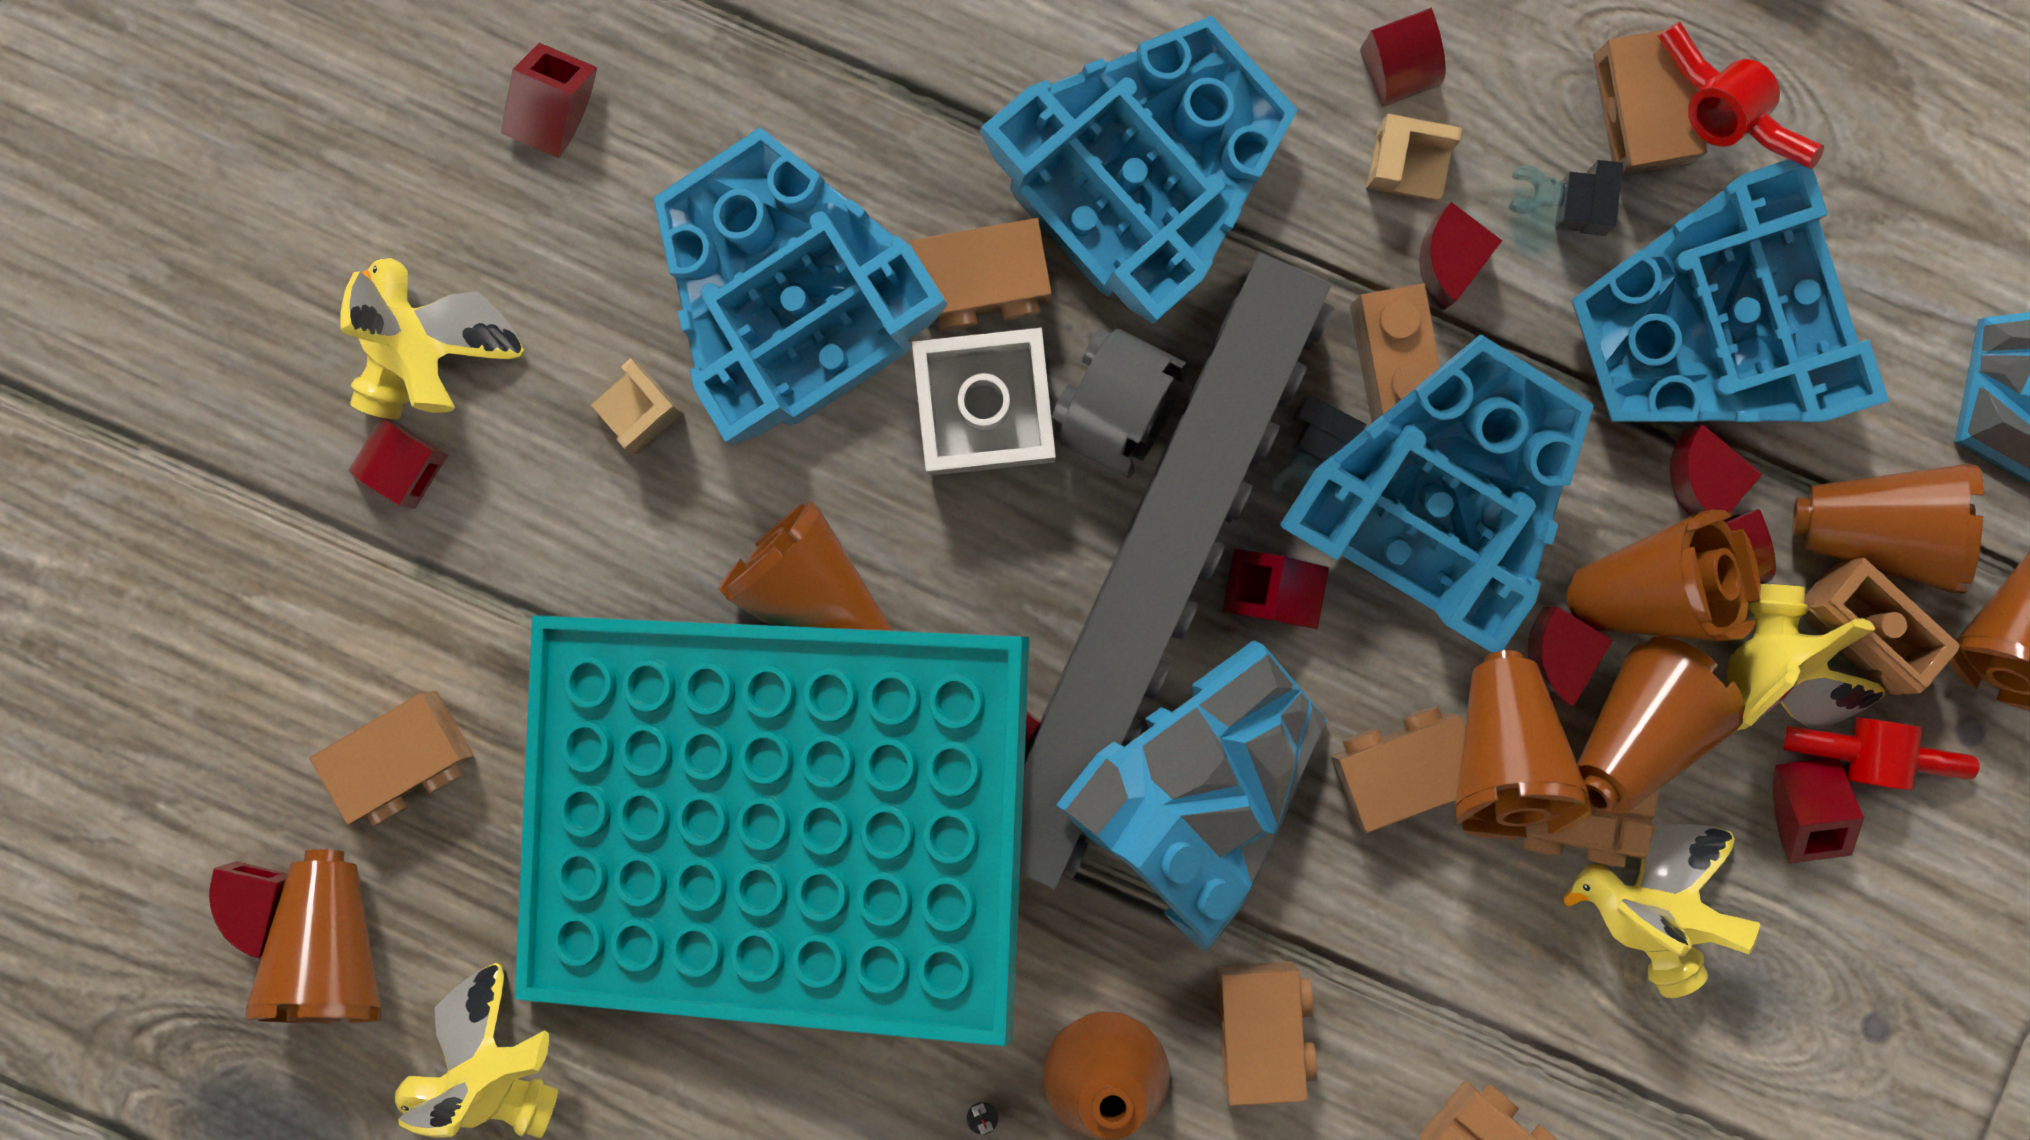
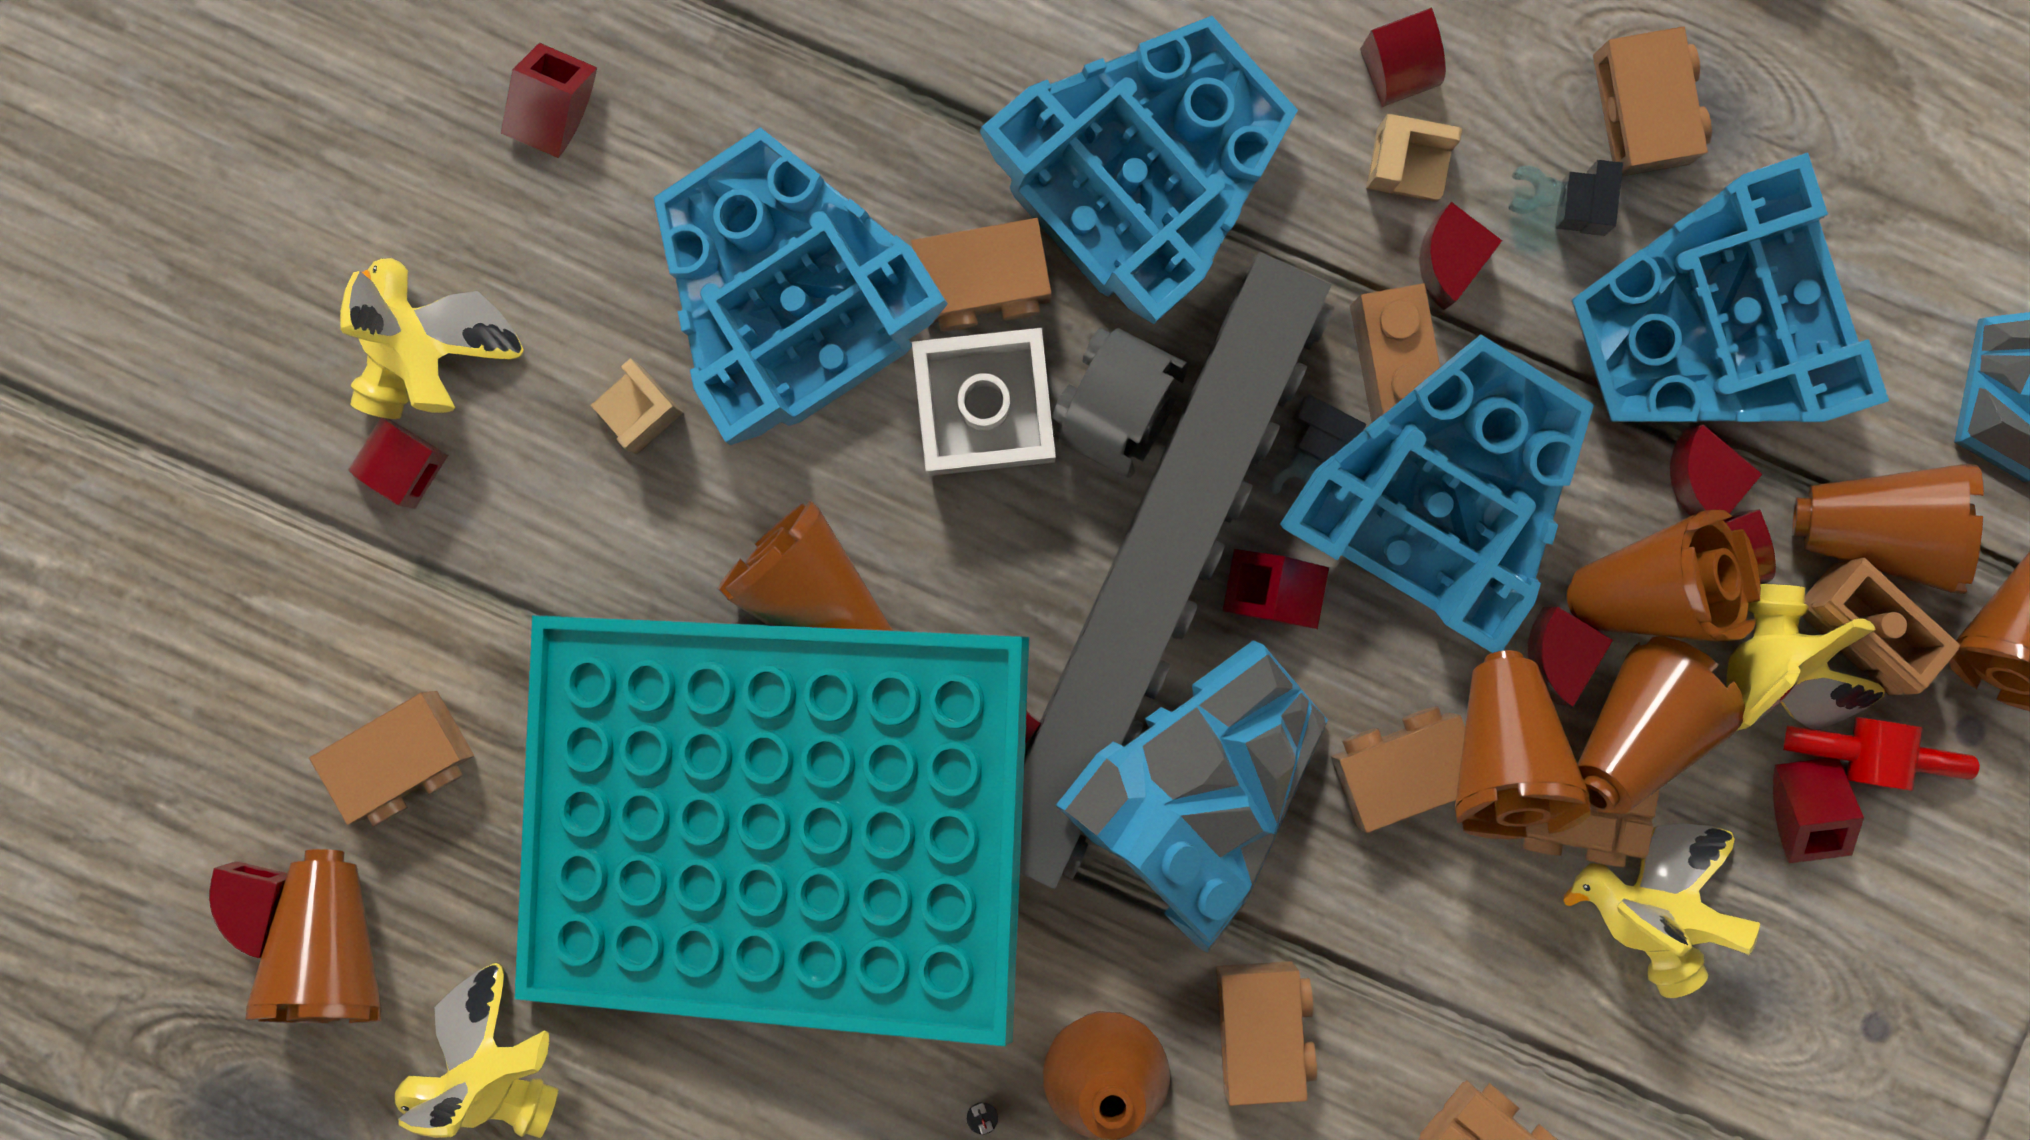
red piece [1657,21,1824,169] -> none

